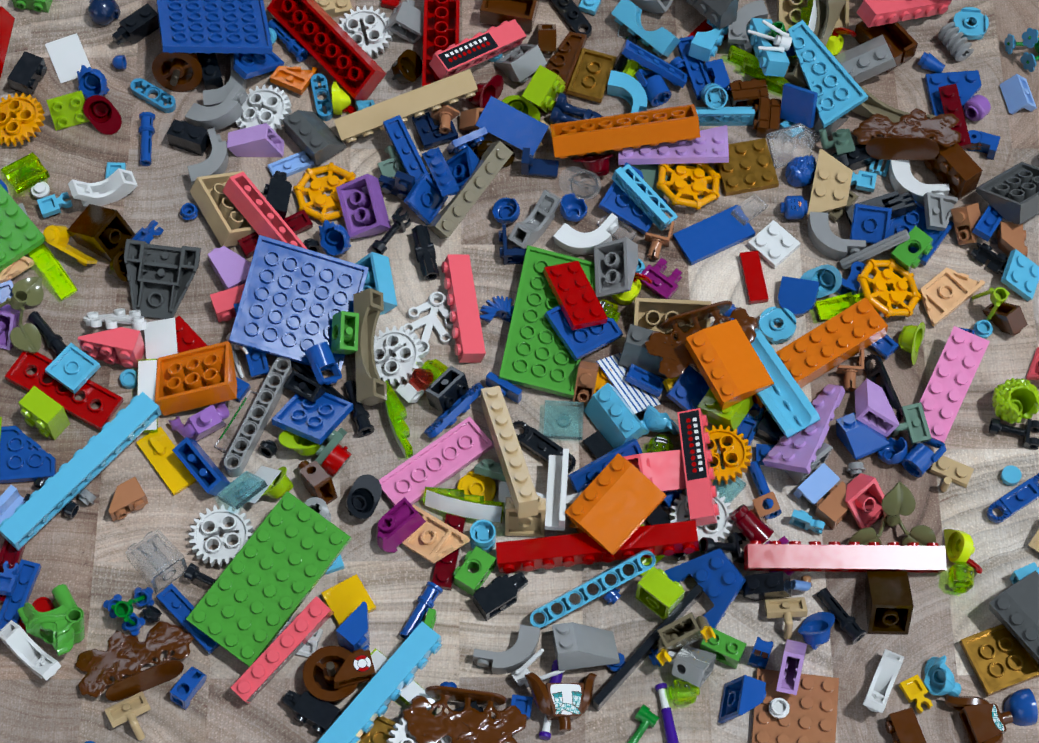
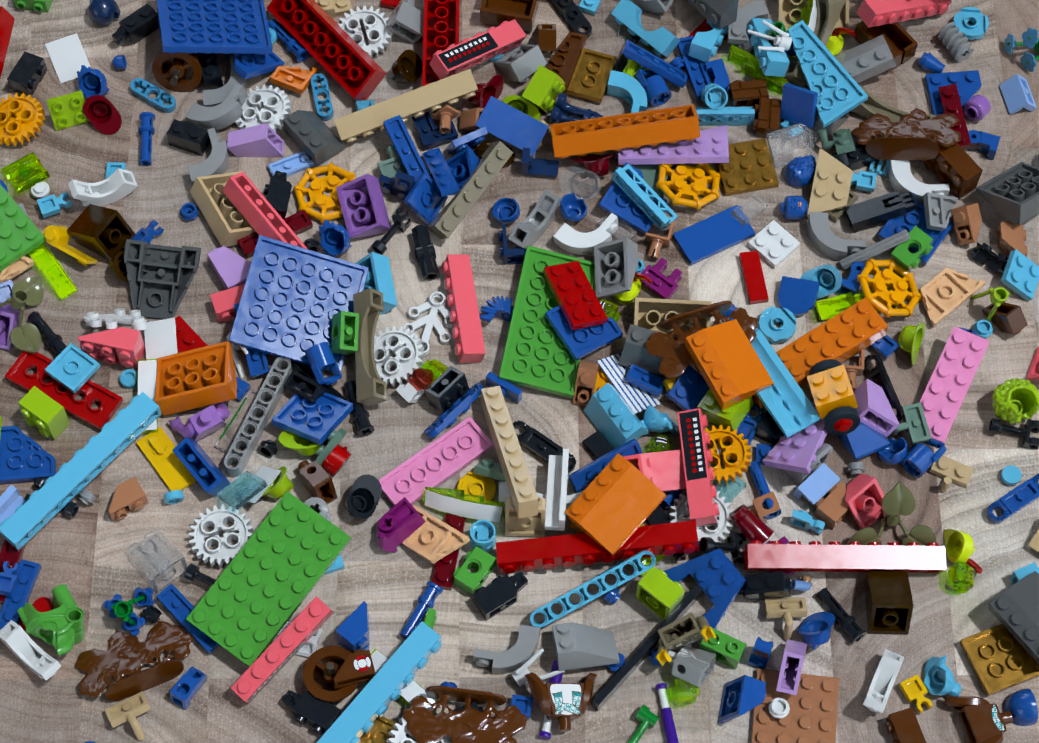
yellow tile [321,574,376,626] -> none
neon yellow piece [332,81,357,115] -> none
clear neon green slope [385,380,413,459] -> none
clear light blue plate [544,400,584,440] -> none
blue tile [850,204,892,244] -> none
blue plate [972,204,1003,242] -> none
none -> medium azure tile [163,490,184,504]
none -> light orange brick [806,359,860,435]

